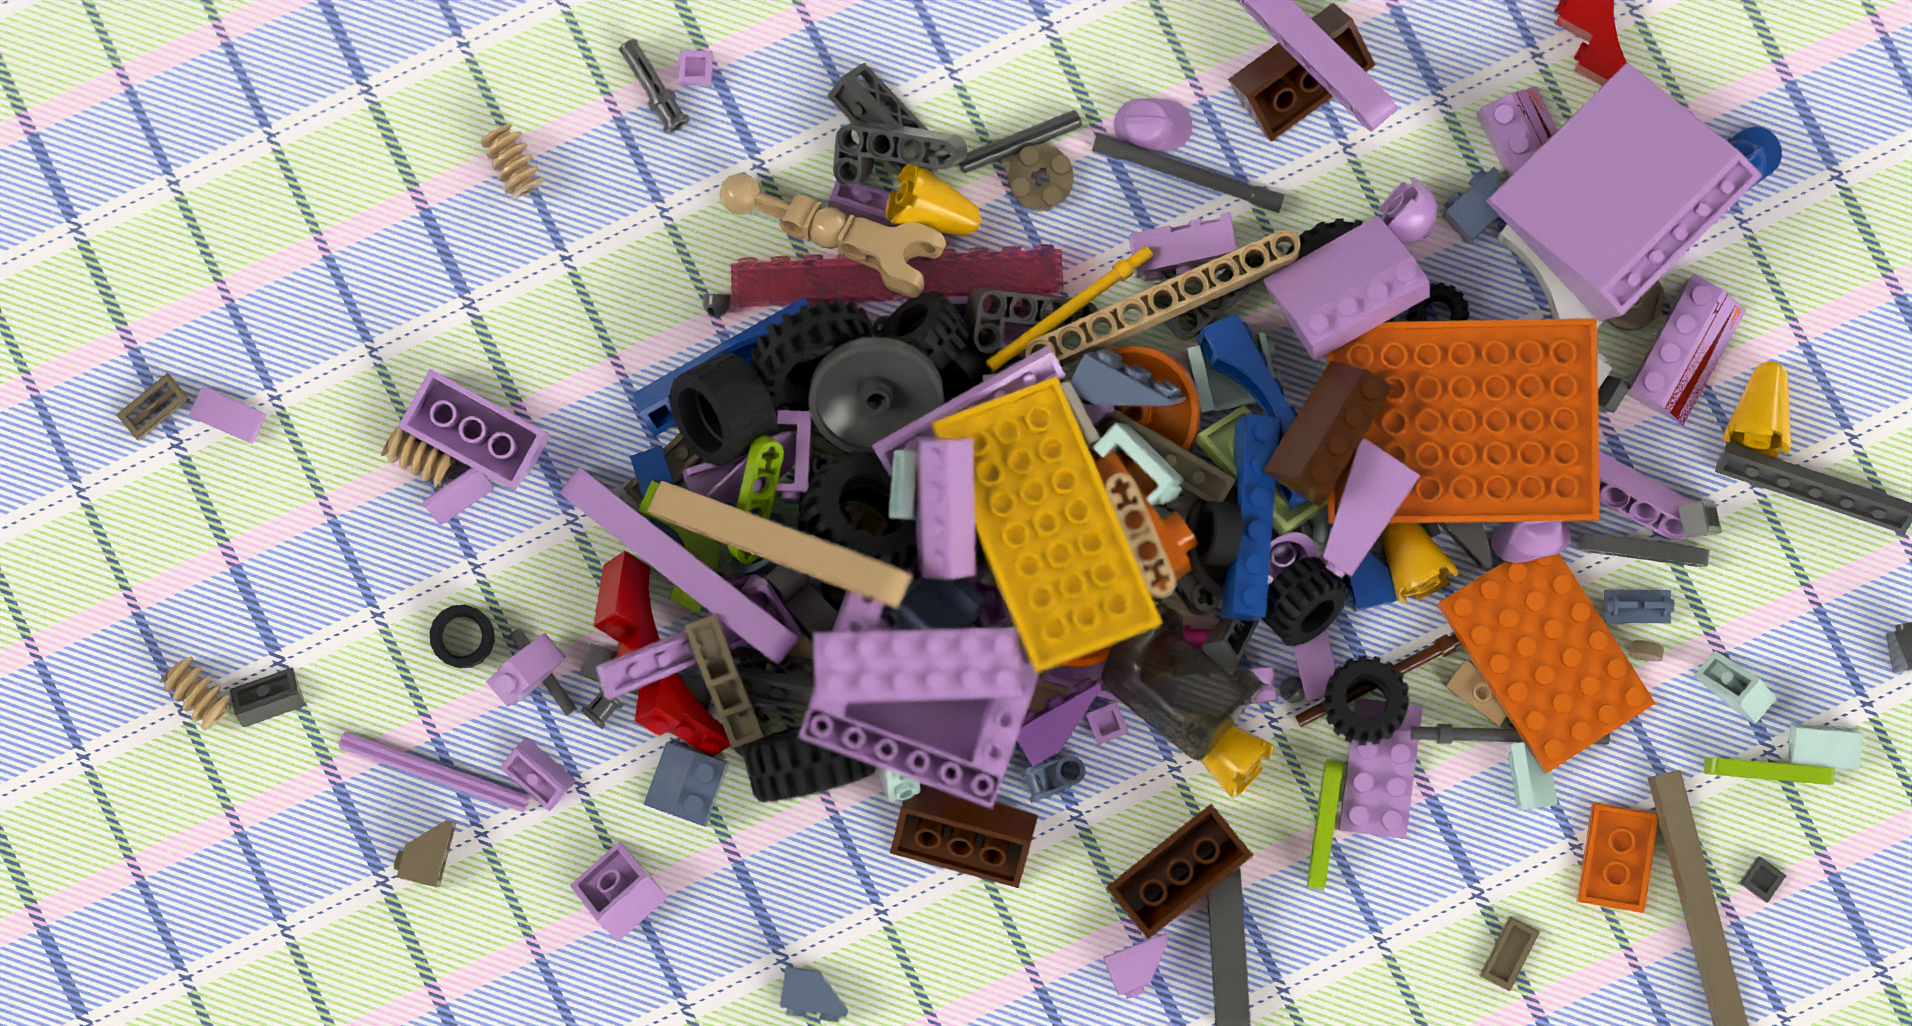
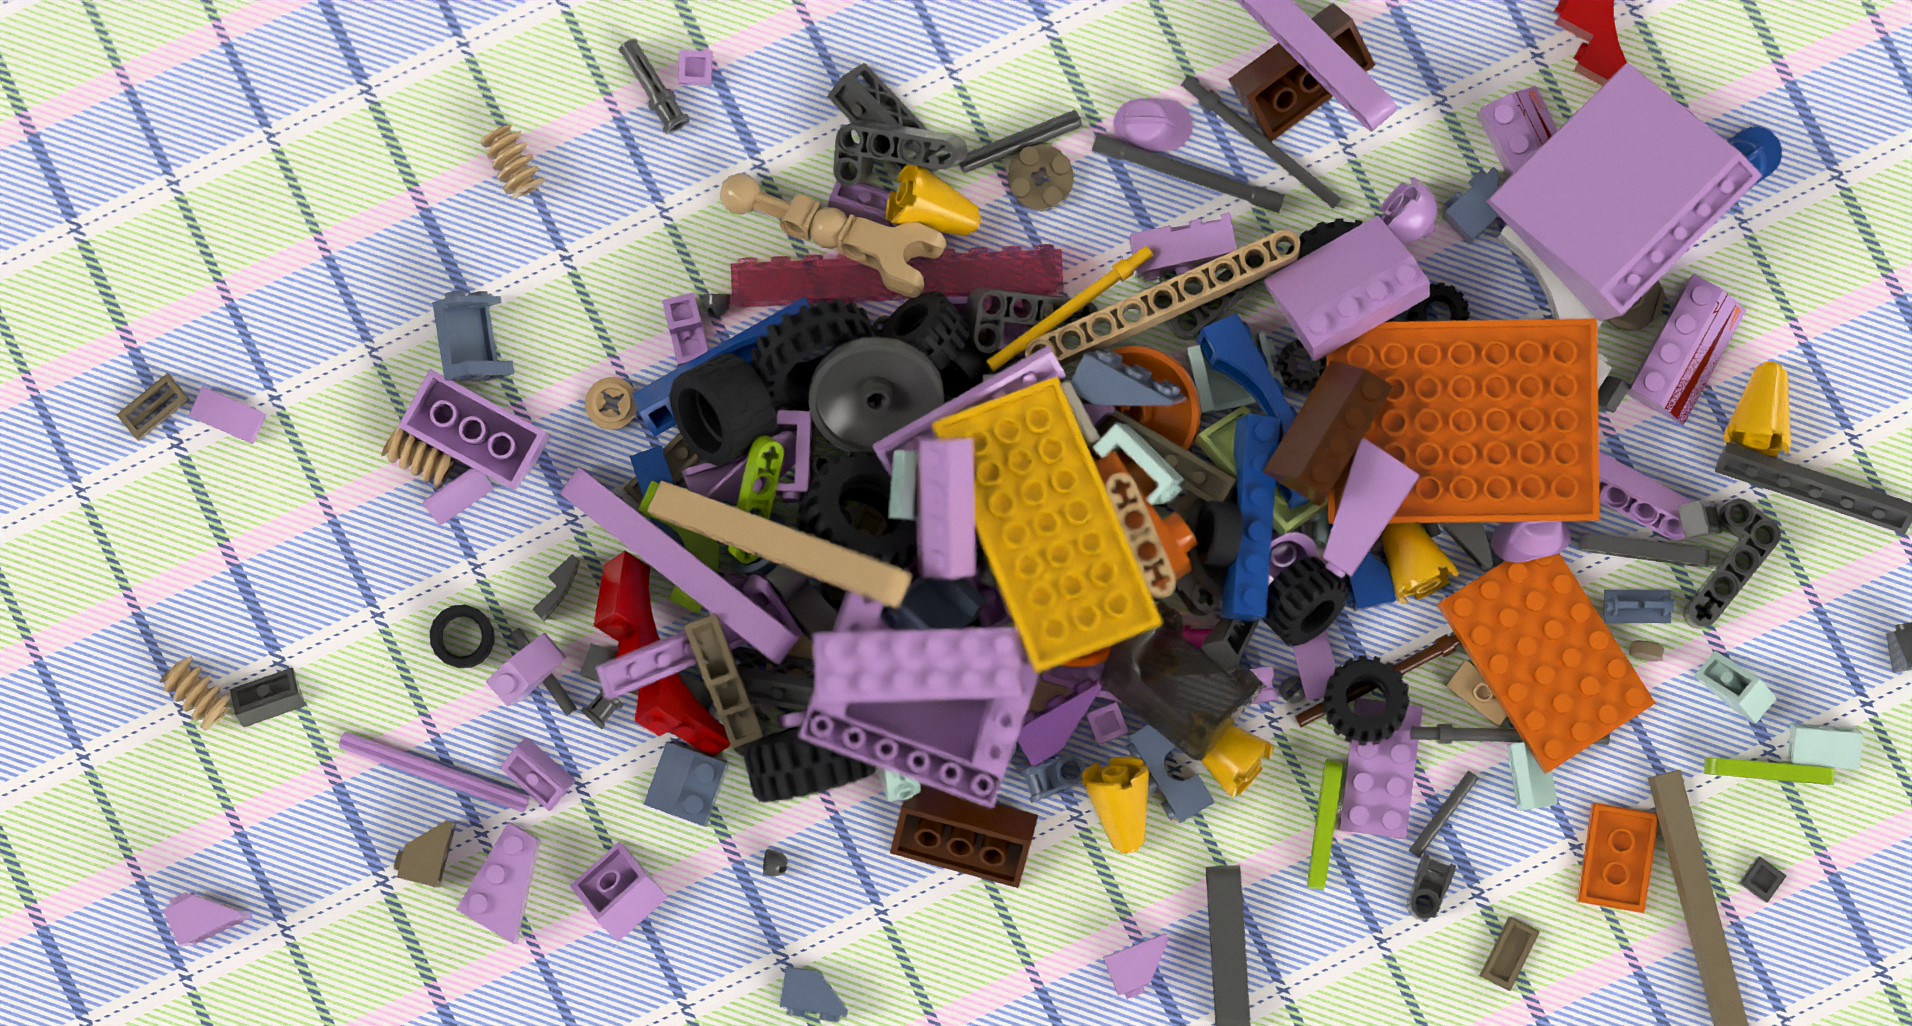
reddish brown slope [1106,803,1254,940] -> none
none -> lavender slope [162,892,253,947]
none -> sand blue panel [432,290,515,381]
none -> lavender wedge [456,822,541,944]
none -> dark grey slope [532,554,580,621]
none -> tan gear [585,377,637,430]
none -> lavender slope [662,292,709,367]
none -> dark grey hinge [763,849,788,877]
none -> lavender tile [777,710,807,729]
none -> yellow cone [1081,756,1149,854]
none -> sand blue arch [1126,716,1215,823]
none -> dark grey bar [1181,75,1342,209]
none -> dark grey gear [1277,340,1327,392]
none -> dark grey piece [1406,853,1456,920]
none -> dark grey bar [1408,770,1479,858]
none -> dark grey beam [1683,498,1781,629]

